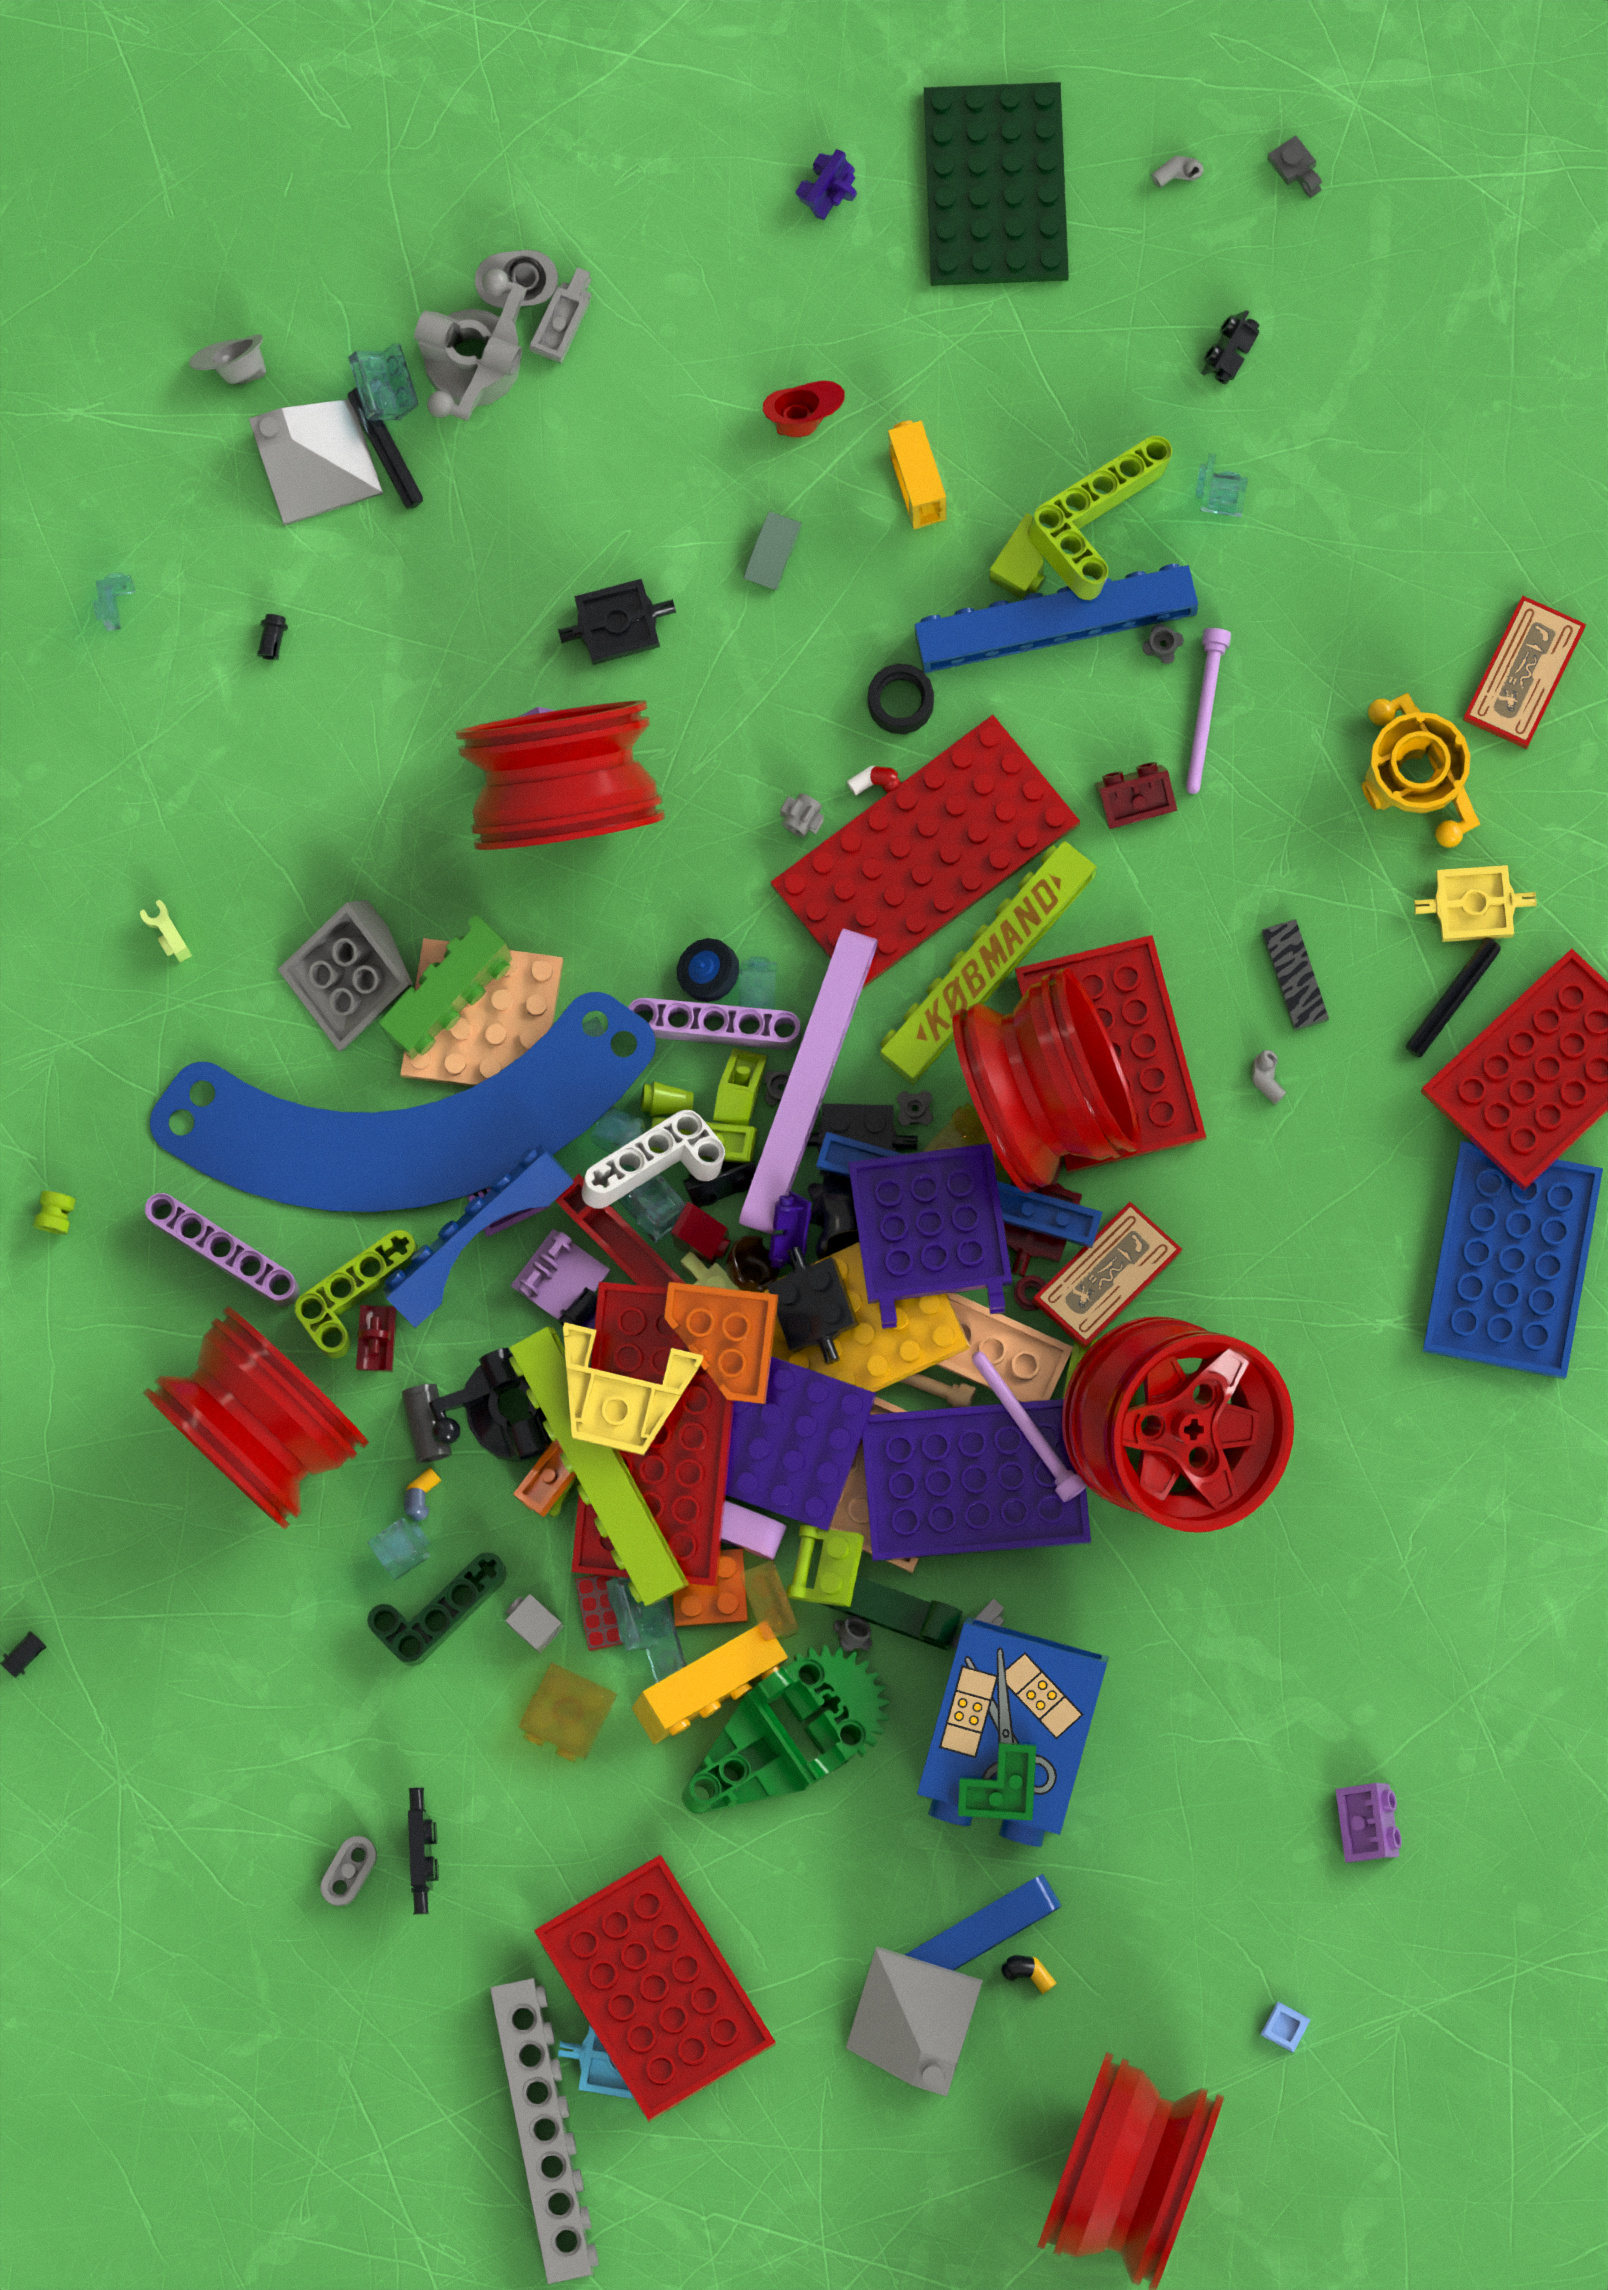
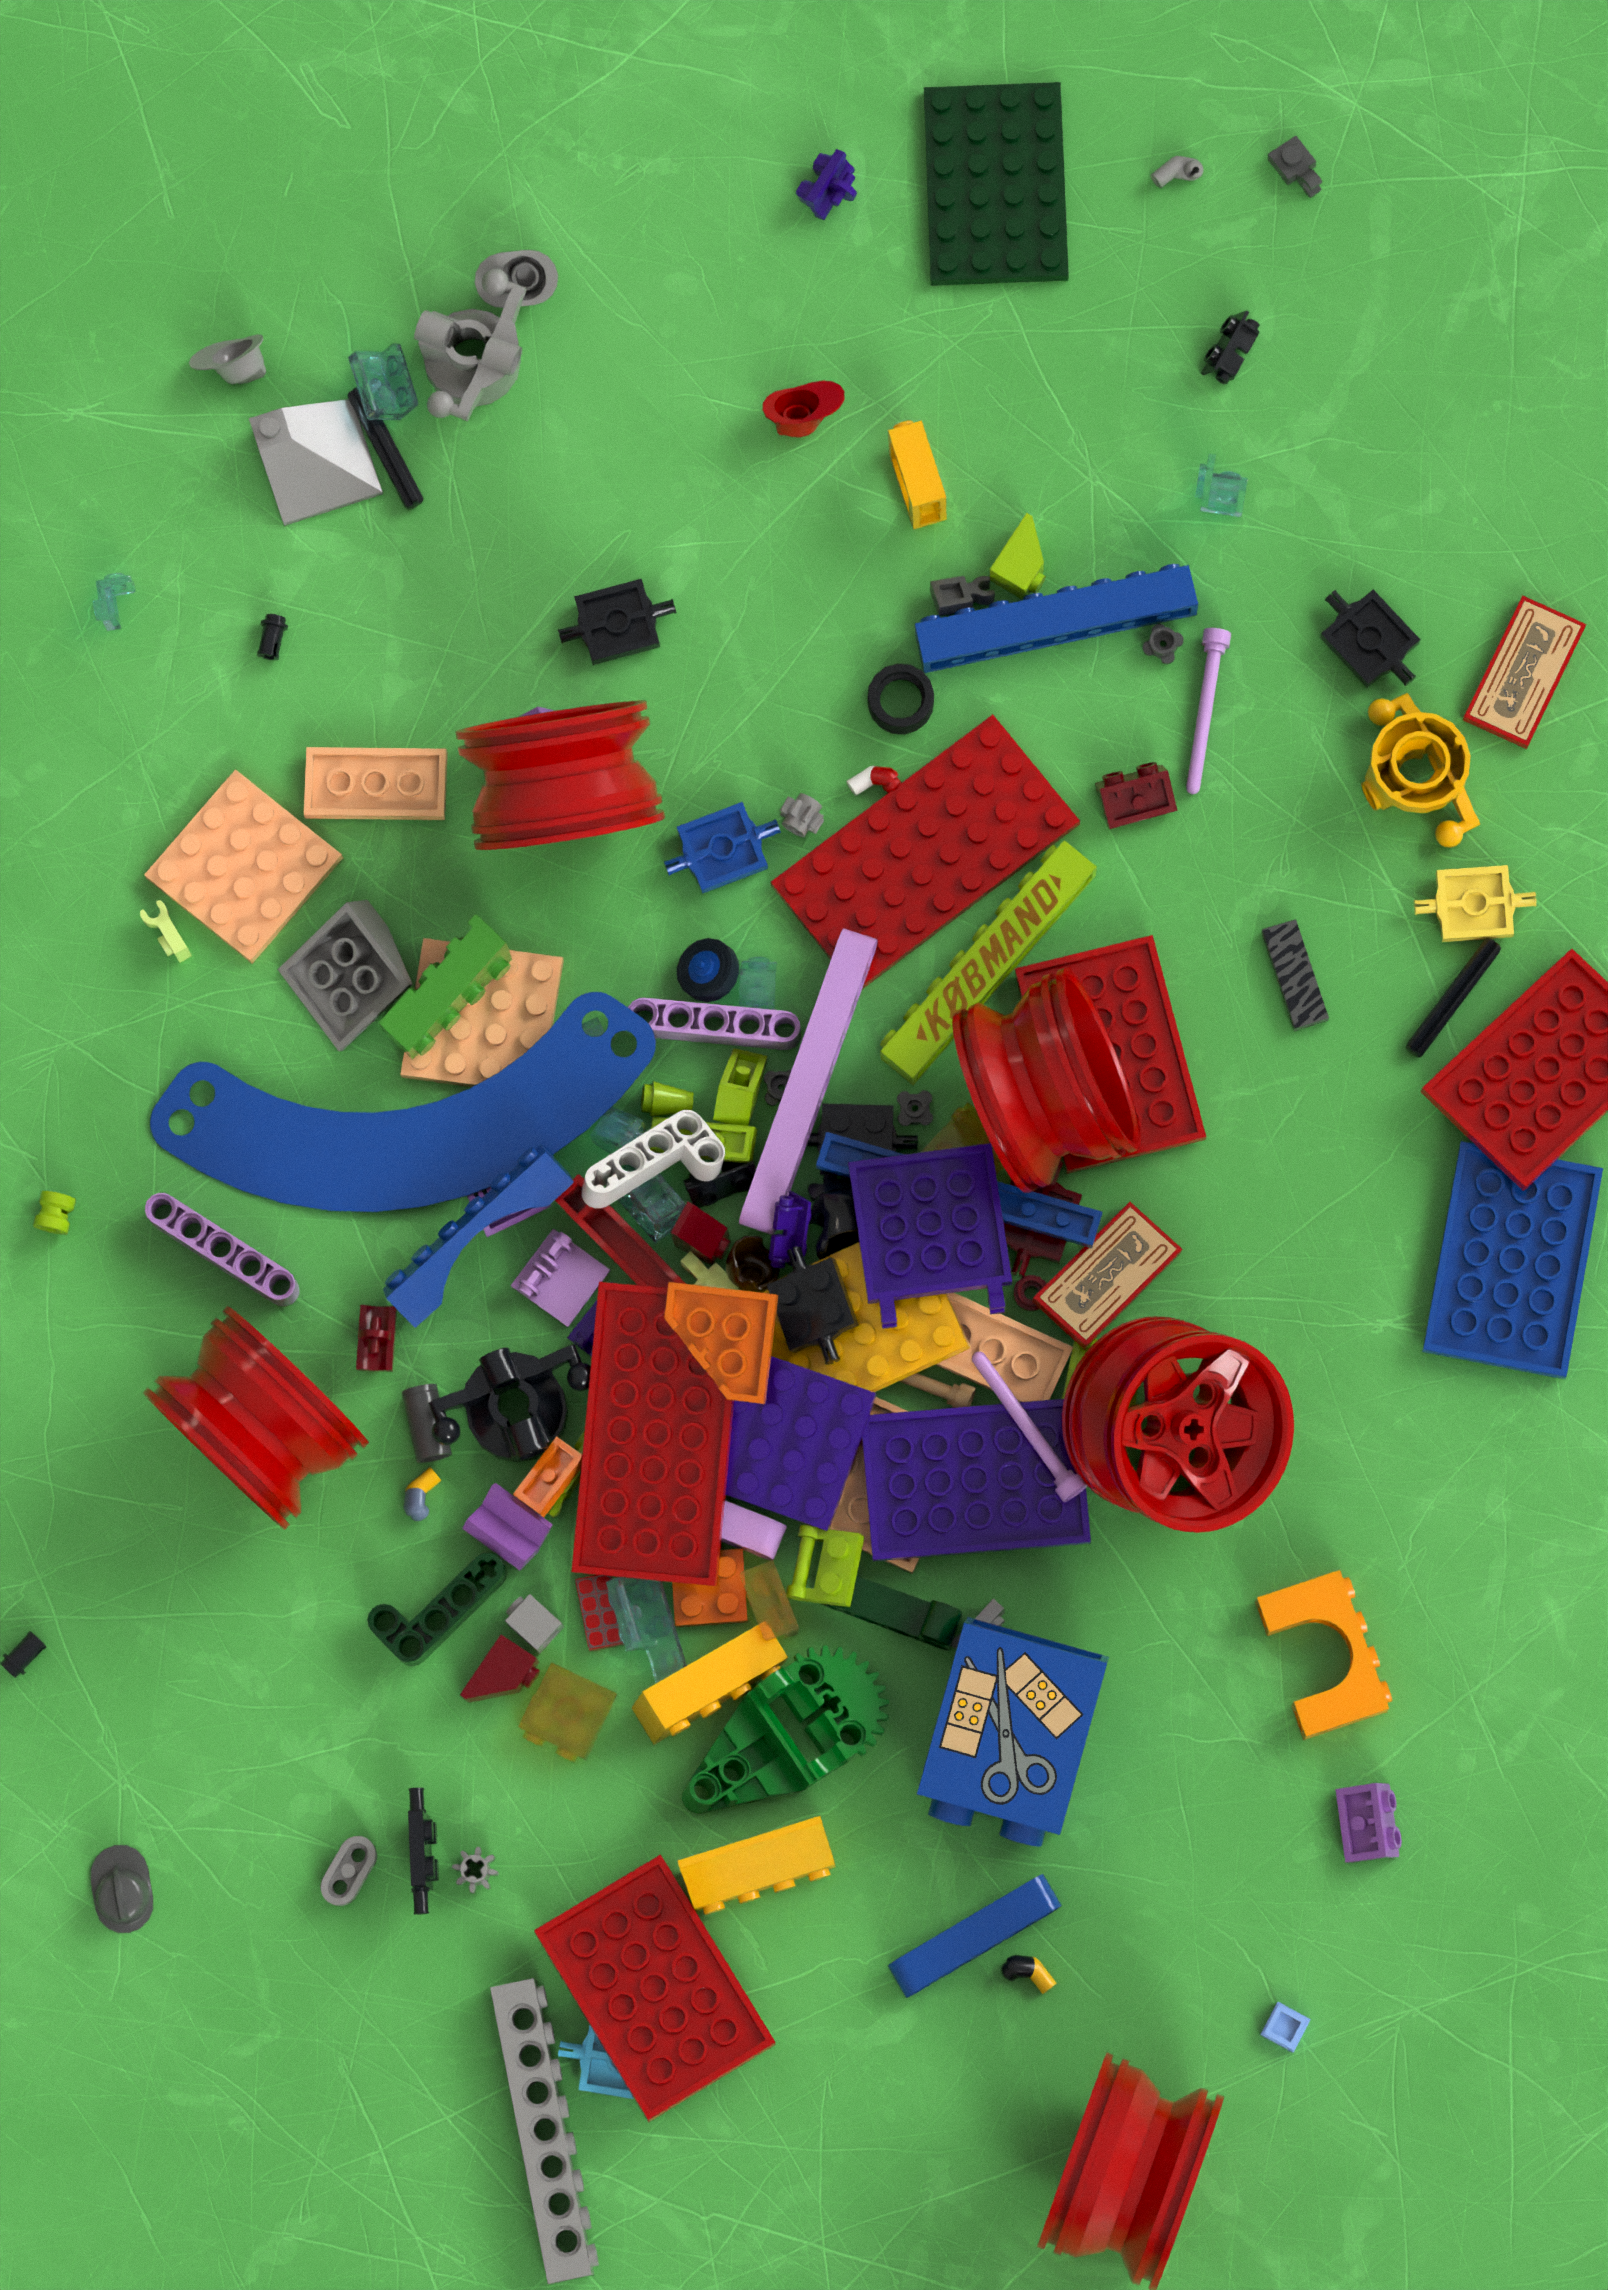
lime beam [295,1230,418,1358] -> none
clear light blue brick [367,1517,431,1581] -> none
lime brick [509,1327,689,1606] -> none
light grey hinge [529,267,592,364] -> none
black pin [558,1287,598,1327] -> none
light yellow wing [563,1322,704,1456] -> none
sand green slope [743,511,802,590] -> none
dark grey plate [833,1616,872,1652] -> none
light grey slope [846,1946,983,2097] -> none
green plate [958,1742,1037,1821] -> none
lime beam [1028,436,1173,600] -> none
light grey arm [1252,1050,1287,1105] -> none
none -> dark grey piece [91,1845,153,1933]
none -> light nougat plate [144,769,343,964]
none -> light nougat plate [304,747,448,820]
none -> light grey gear [452,1847,499,1894]
none -> dark red slope [460,1635,540,1703]
none -> medium lavender panel [462,1483,553,1571]
none -> blue plate [664,802,781,894]
none -> yellow slope [678,1816,836,1915]
none -> dark grey plate [930,576,995,616]
none -> light orange arch [1255,1570,1392,1740]
none -> black plate [1320,589,1421,688]

